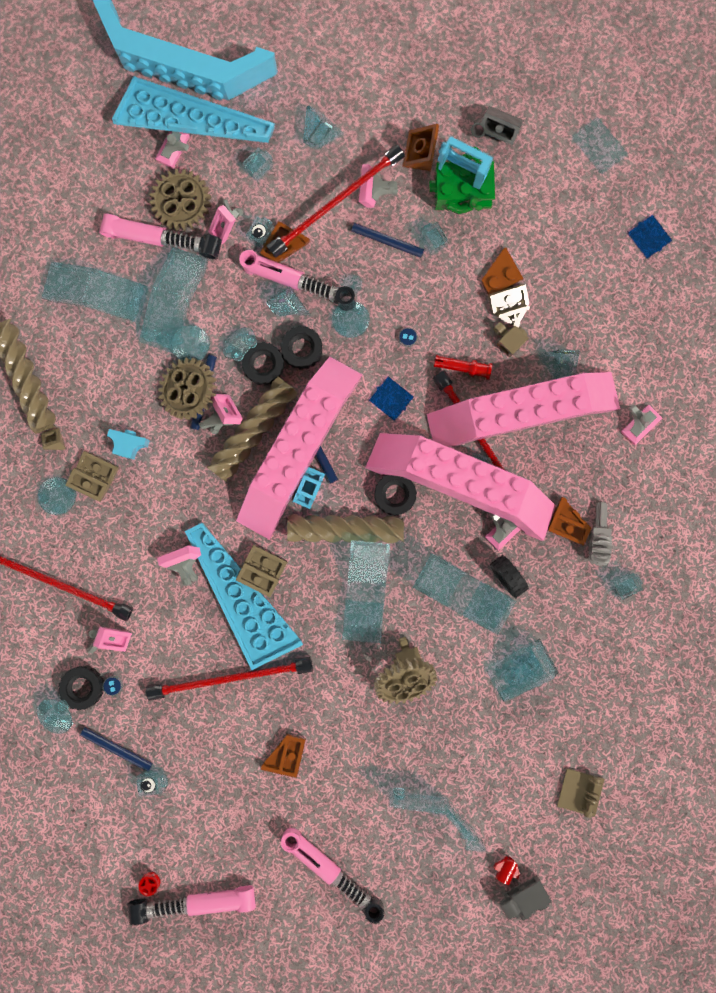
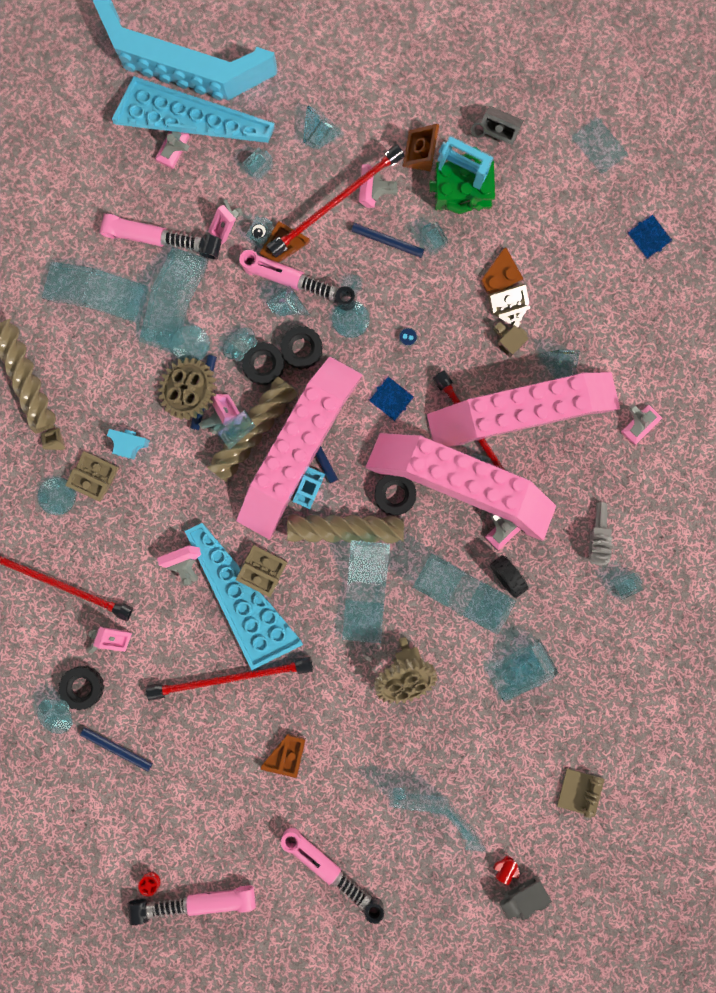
dark blue tile [103,676,123,696] -> none
clear light blue brick [136,770,168,797] -> none
dark tan gear [149,169,212,231] -> none
red pin [434,355,493,380] -> none
dark orange wing [547,497,591,546] -> none
none -> clear light blue slope [218,411,255,449]

